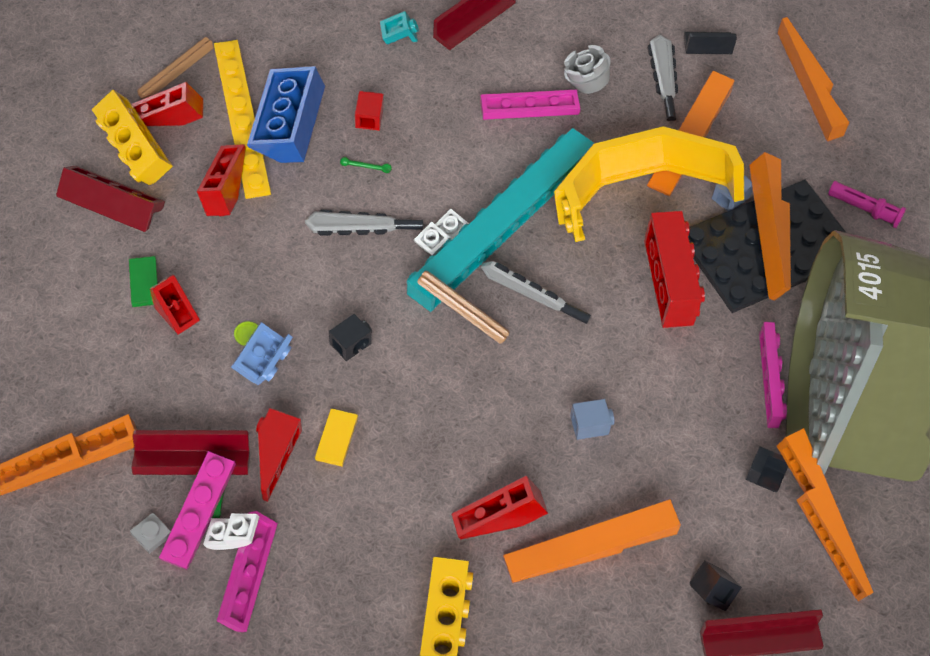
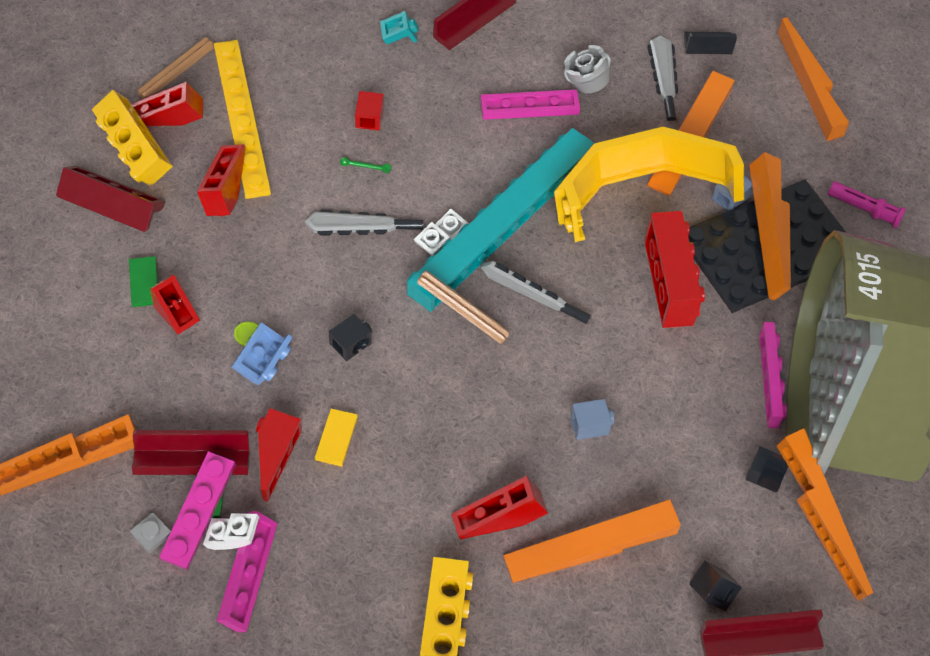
blue slope [247,66,325,163] -> none

